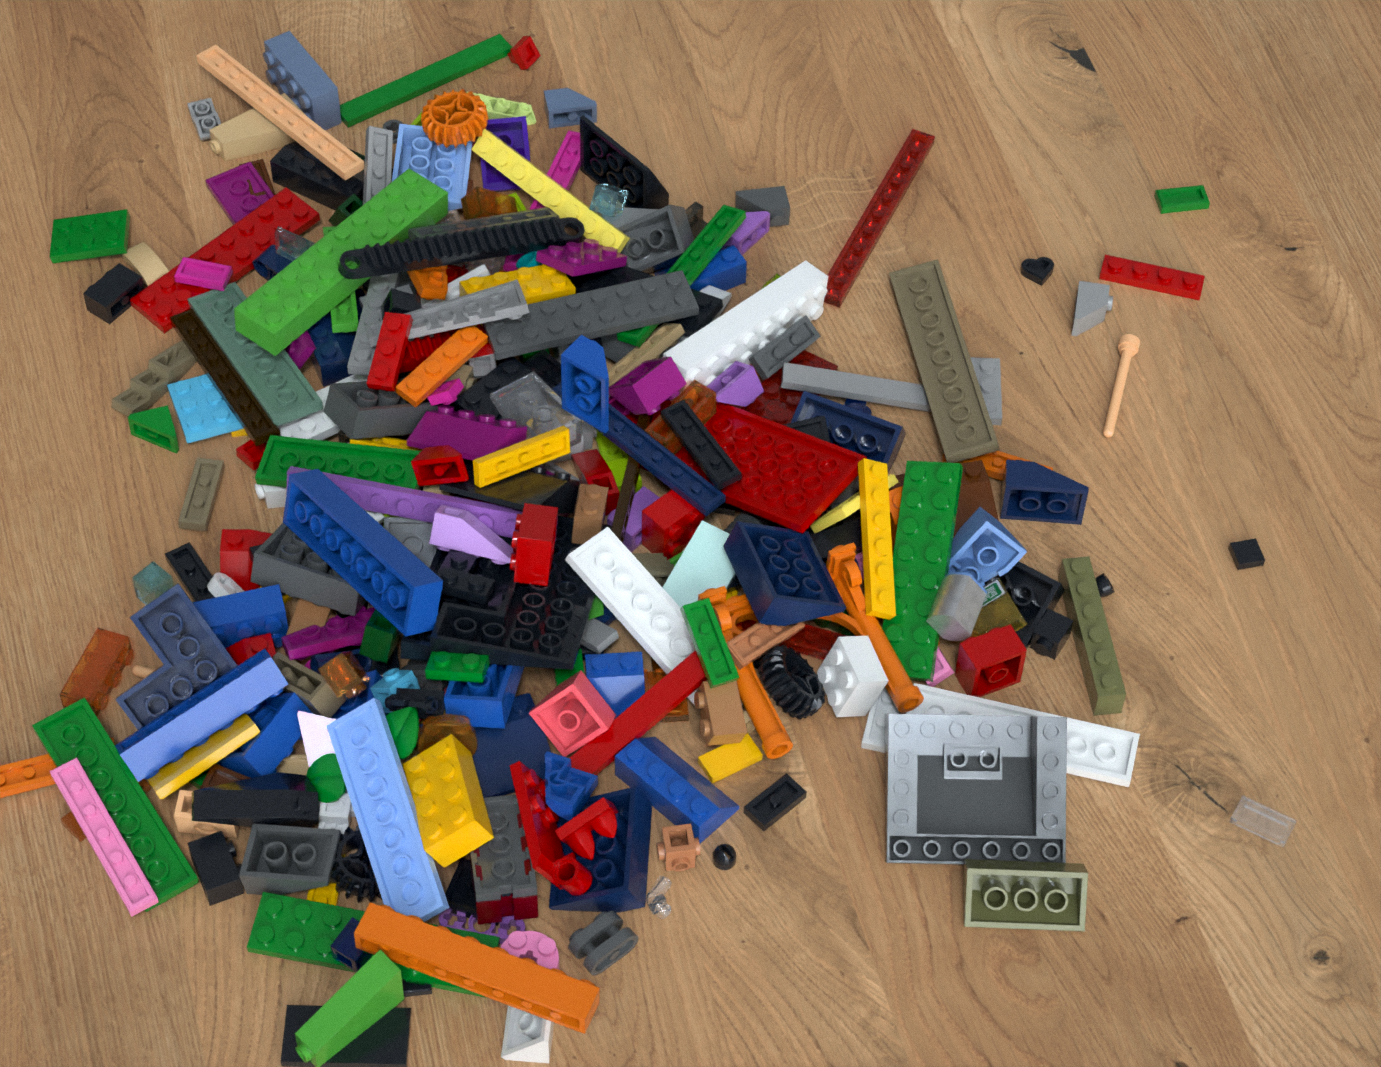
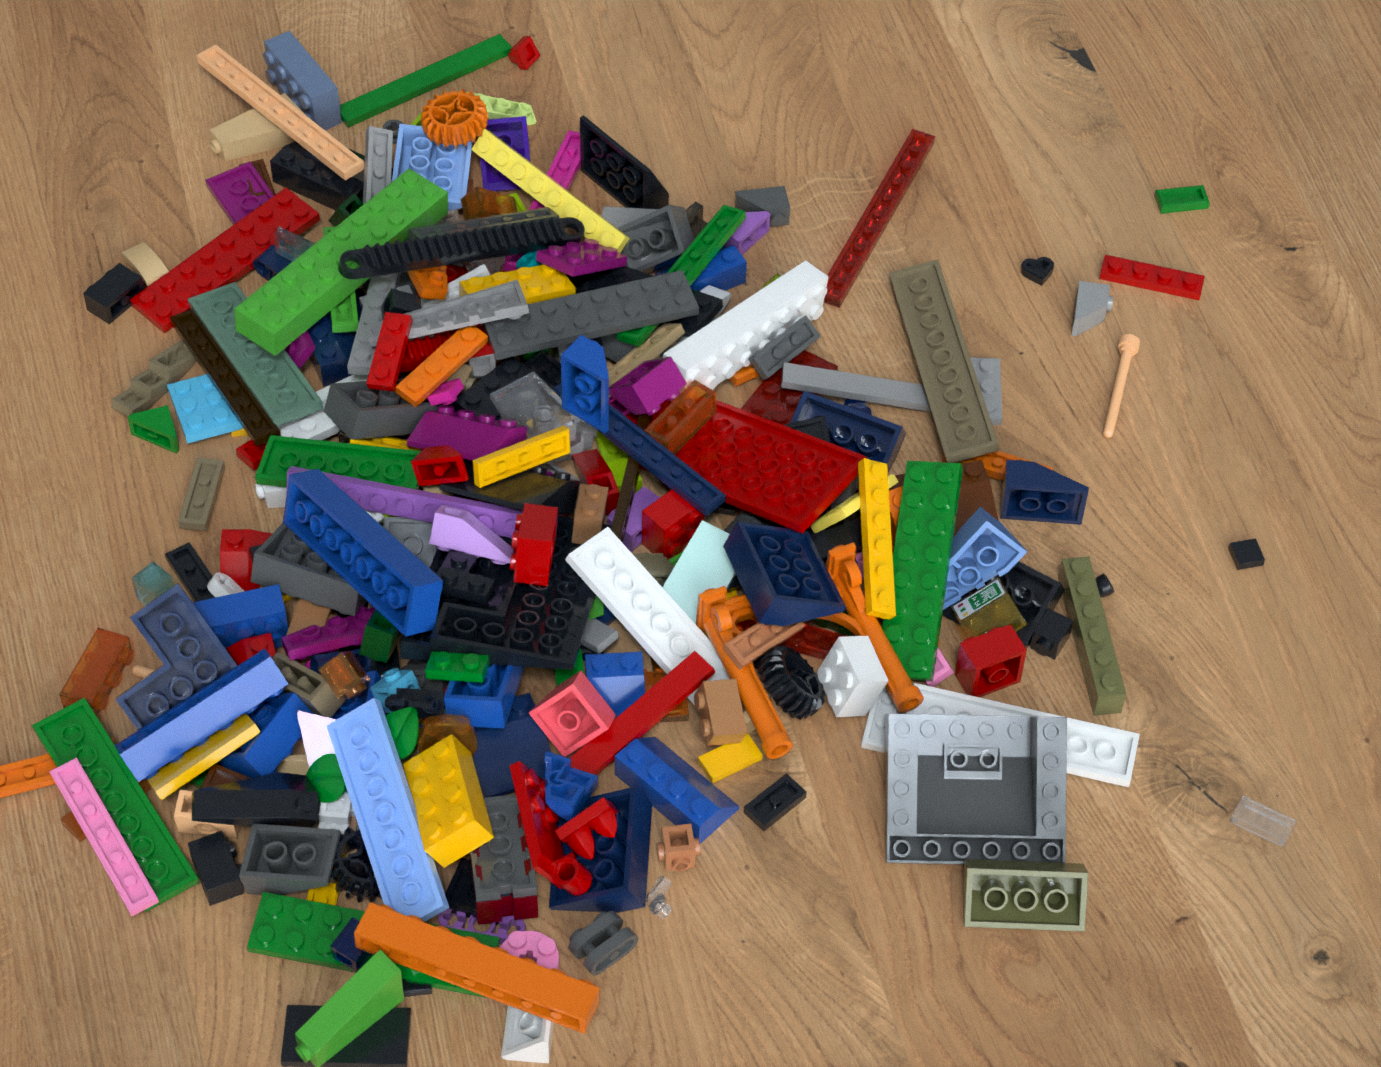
green plate [49,209,130,263] -> none
dark pink tile [174,257,233,291] -> none
light grey slope [187,98,221,141] -> none
sand blue slope [544,88,597,129] -> none
clear light blue brick [589,184,629,217] -> none
black tile [661,400,742,491] -> none
green plate [680,598,739,689] -> none
medium lavender slope [700,361,764,407] -> none
black hinge [713,844,736,870] -> none
flat silver piece [927,572,987,641] -> none

